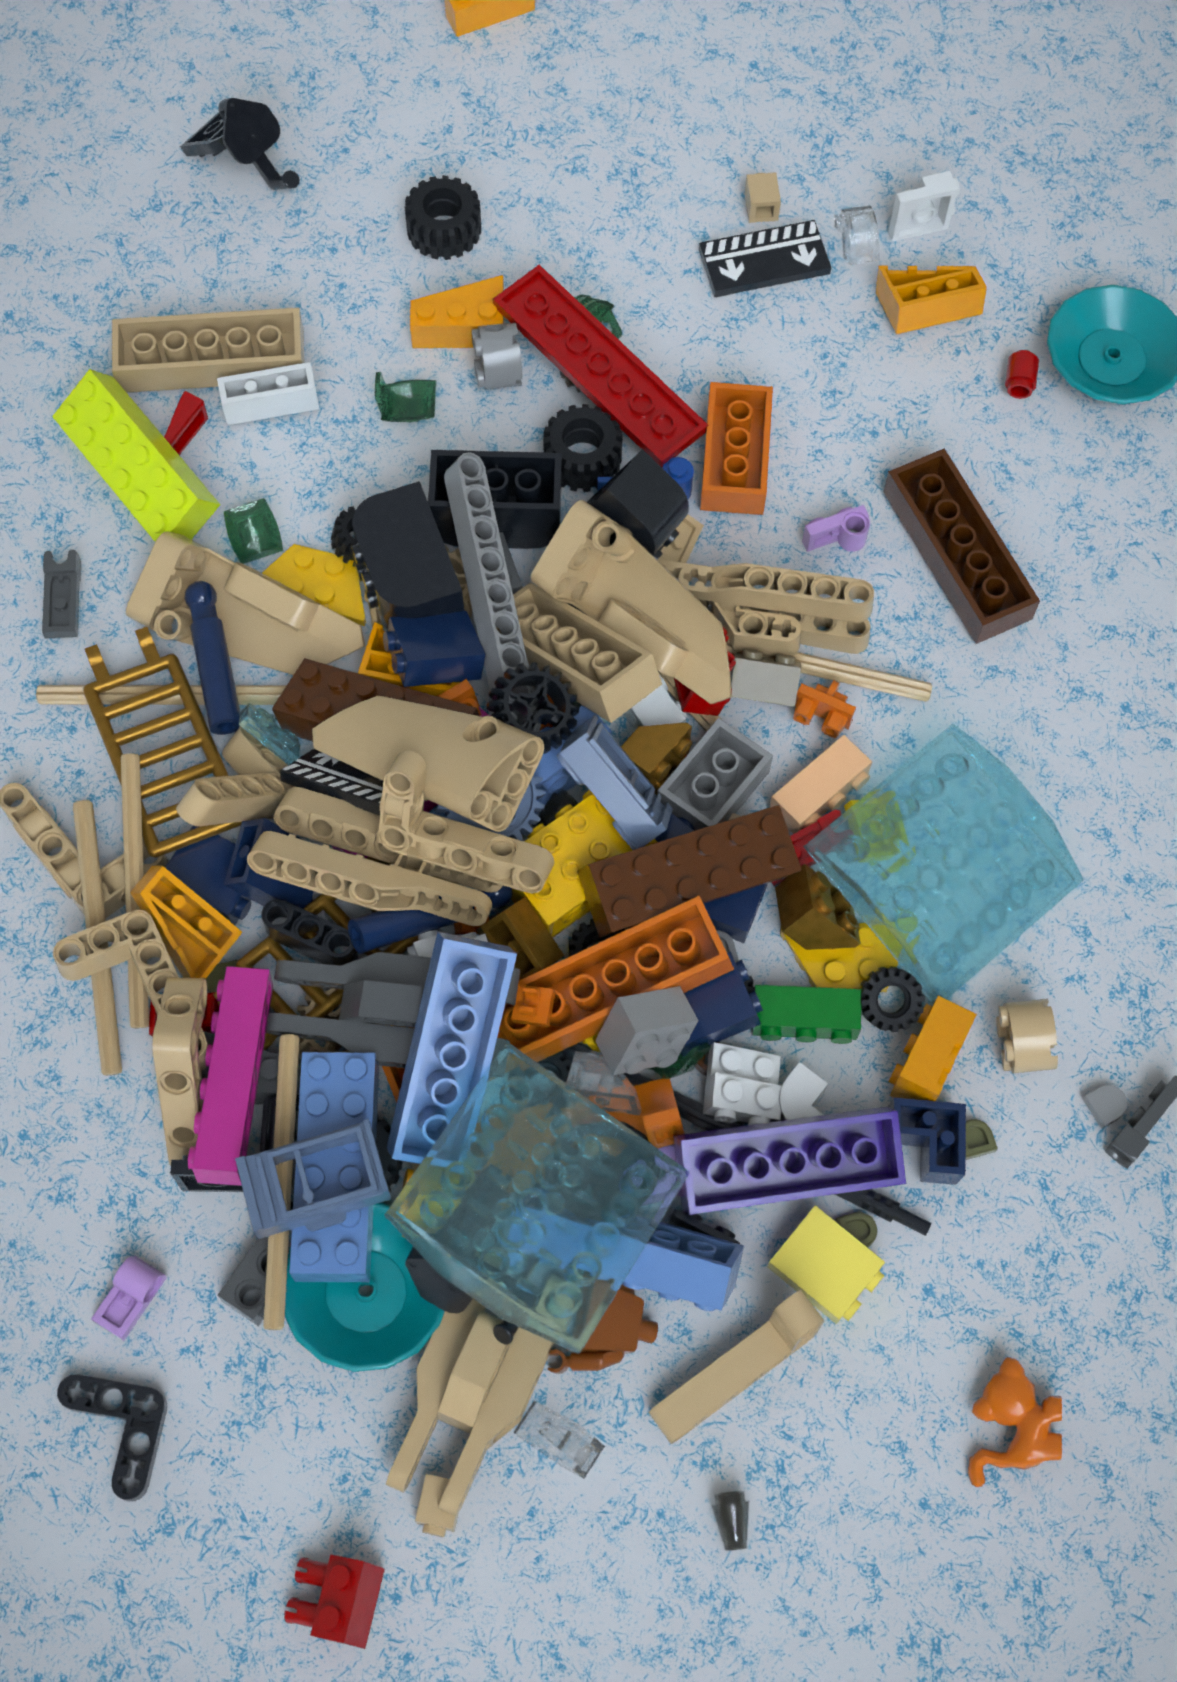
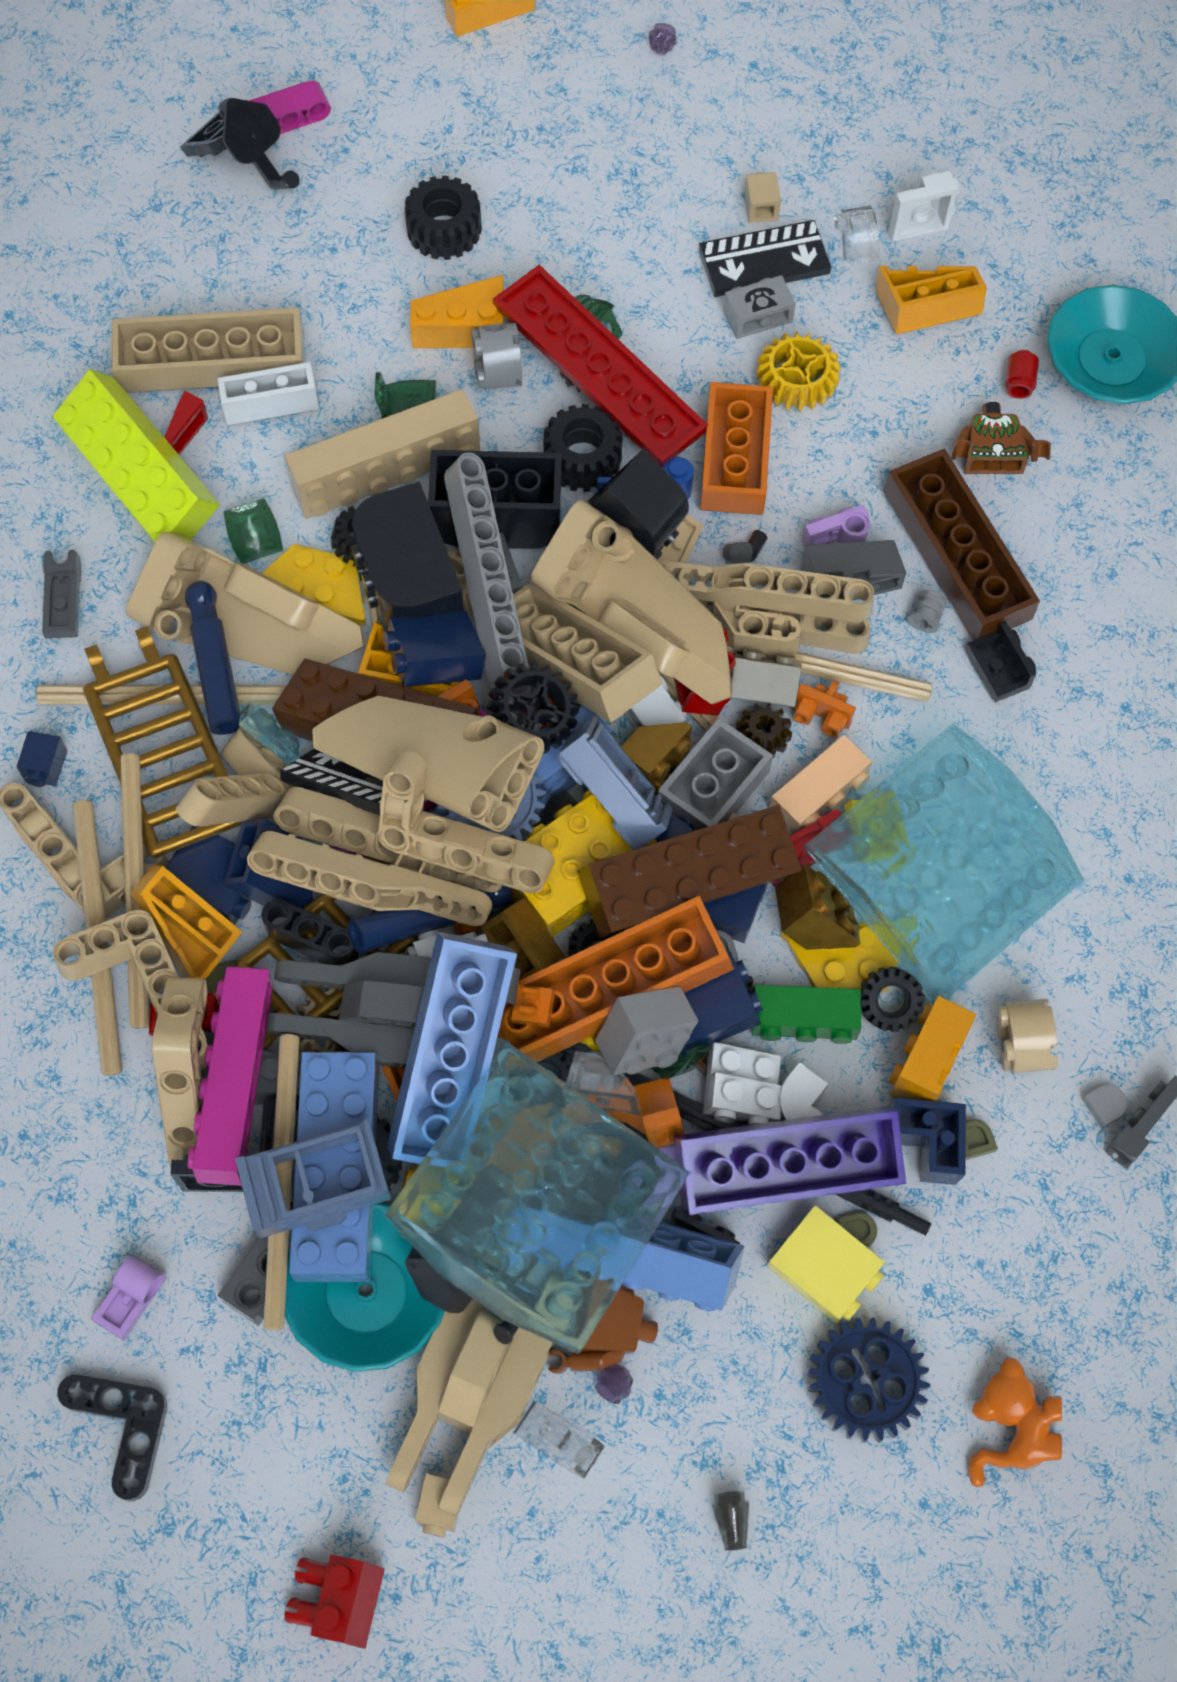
tan beam [648,1289,824,1444] -> none
none -> dark blue brick [16,731,68,787]
none -> dark pink beam [250,80,331,134]
none -> tan brick [284,389,480,519]
none -> clear purple plate [595,1364,633,1404]
none -> clear purple plate [648,23,677,54]
none -> light grey brick [723,275,796,339]
none -> dark grey arm [723,530,768,563]
none -> dark brown gear [736,703,792,758]
none -> yellow gear [756,331,841,412]
none -> dark grey wedge [800,540,906,600]
none -> dark blue gear [807,1317,930,1443]
none -> light grey bush [908,589,947,633]
none -> dark orange torso [951,402,1051,474]
none -> black bracket [965,621,1036,703]

